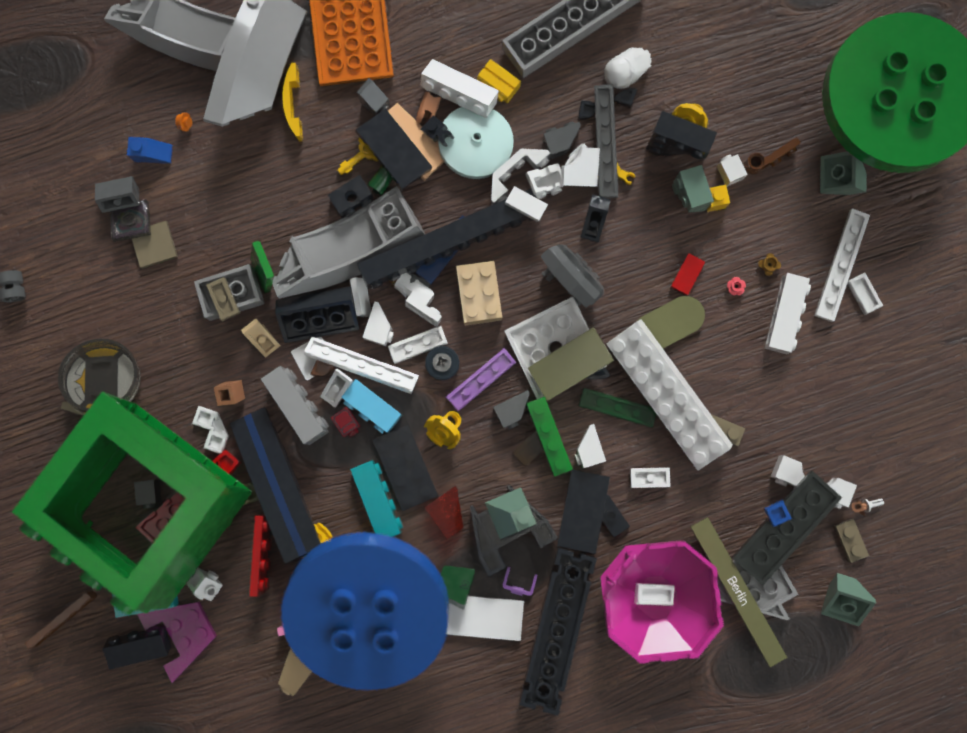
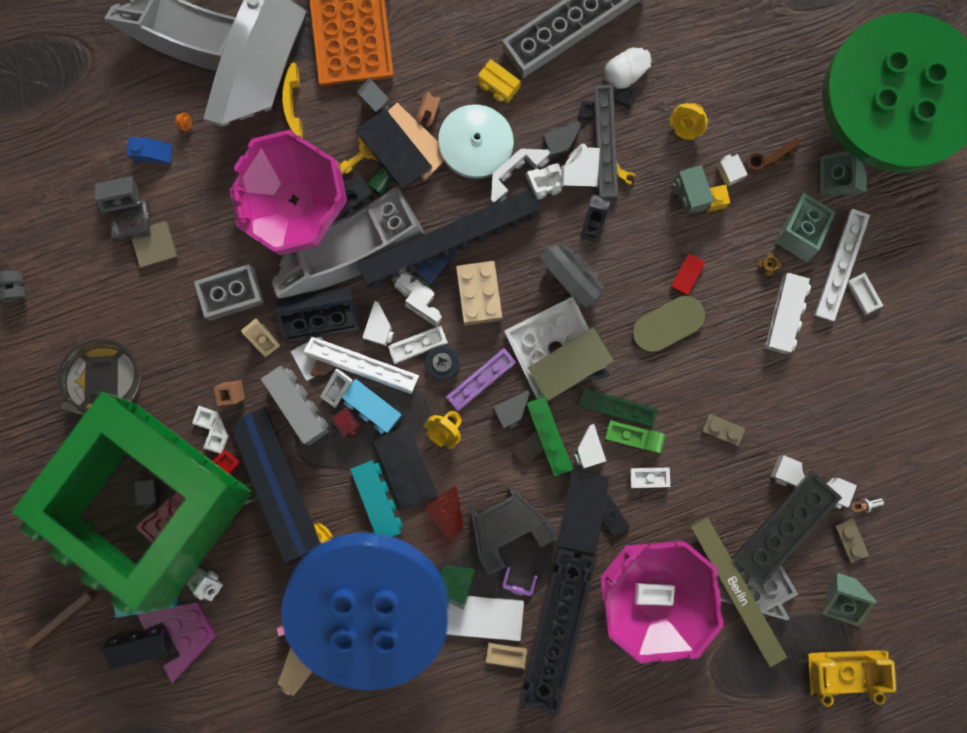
dark tan plate [206,277,240,321] -> none
red plate [249,514,272,597] -> none
green tile [250,241,274,294] -> none
white tile [350,277,371,317] -> none
white brick [420,59,499,118] -> none
black plate [421,115,454,147] -> none
sand green slope [485,487,536,539] -> none
white tile [505,186,548,222] -> none
white brick [606,319,733,470] -> none
black slope [646,111,717,159] -> none
coral plate [727,277,746,296] -> none
blue tile [764,500,792,527] -> none
none -> dark pink windscreen [230,130,347,255]
none -> tan tile [486,642,527,669]
none -> bright green plate [605,420,666,454]
none -> sand green slope [775,193,836,262]
none -> yellow container [808,650,896,707]

